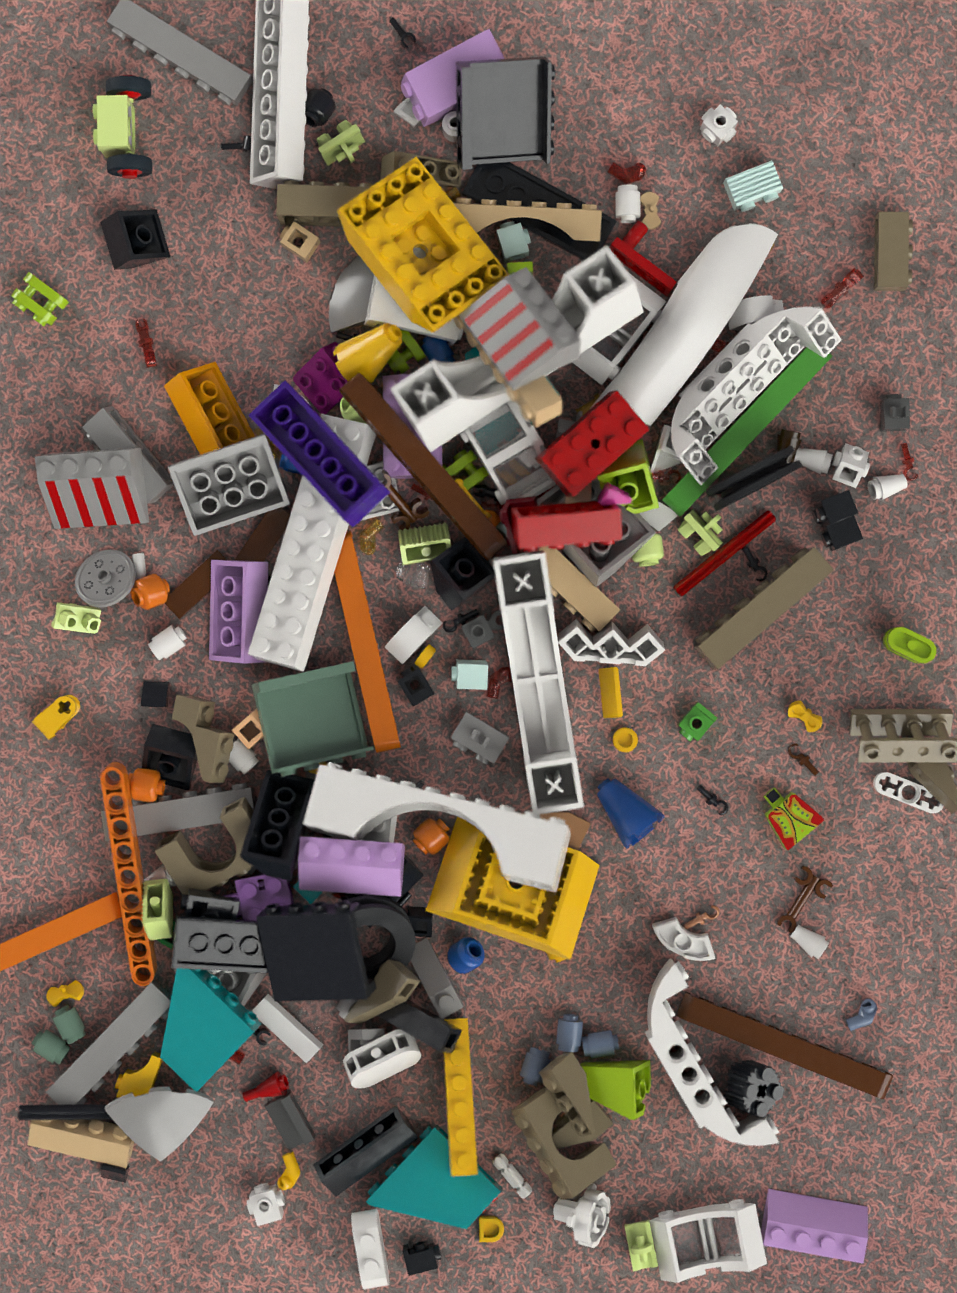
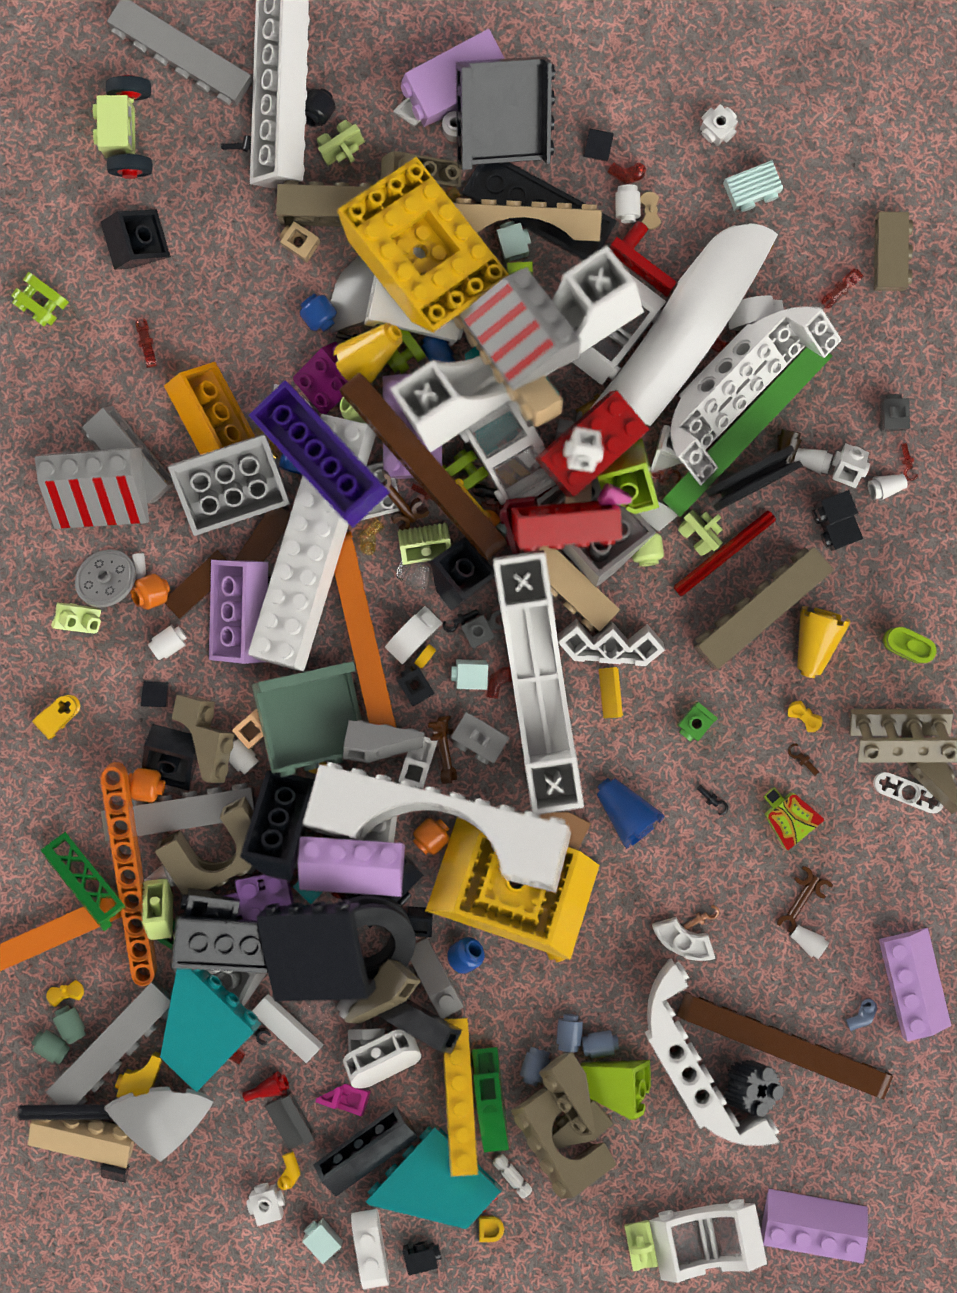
black hand [389,17,416,49] -> none
white piece [553,1183,611,1248] -> none
yellow tile [612,727,638,752] -> none
black hand [742,546,768,582] -> none
none -> green fence [41,832,125,931]
none -> blue head [300,293,337,332]
none -> light aqua brick [302,1218,343,1264]
none -> dark pink slope [315,1084,371,1116]
none -> light grey slope [343,720,425,763]
none -> white brick [399,736,437,789]
none -> reddish brown bar [428,715,457,784]
none -> green slope [472,1047,509,1152]
none -> white brick [564,428,603,472]
none -> black slope [584,128,614,162]
none -> yellow cone [797,606,851,678]
none -> lavender slope [879,928,951,1041]

